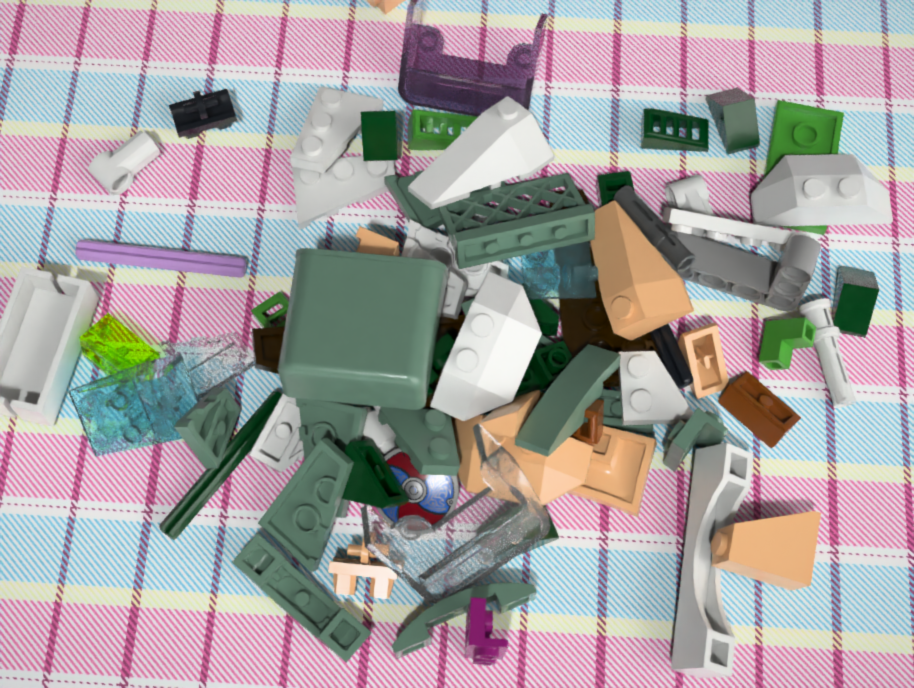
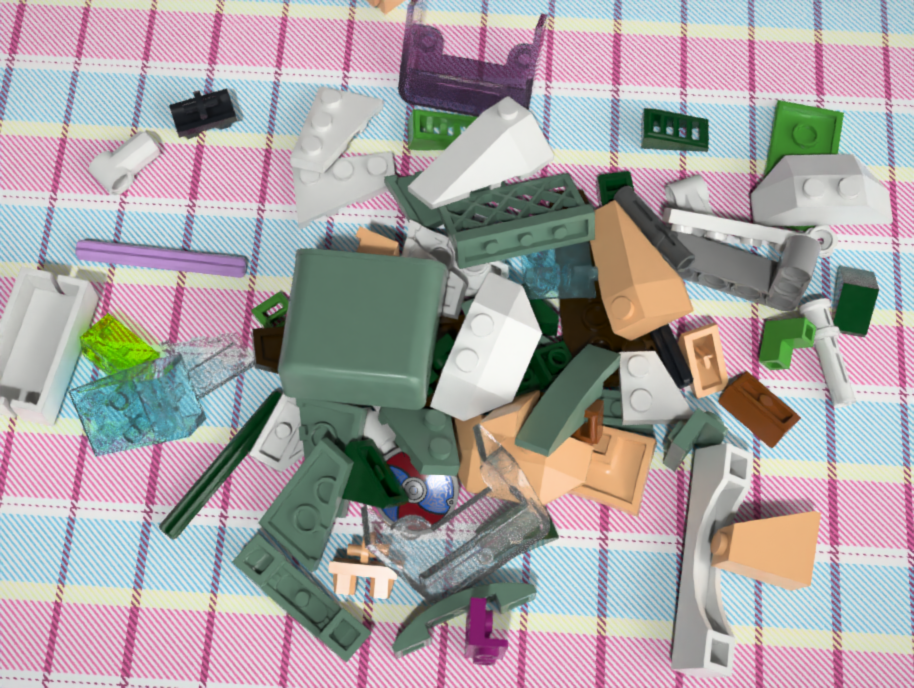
sand green wing [174,388,241,469] -> none
dark green slope [361,111,398,161] -> none
slope [705,88,760,155] -> none
none -> white plate [805,224,838,258]

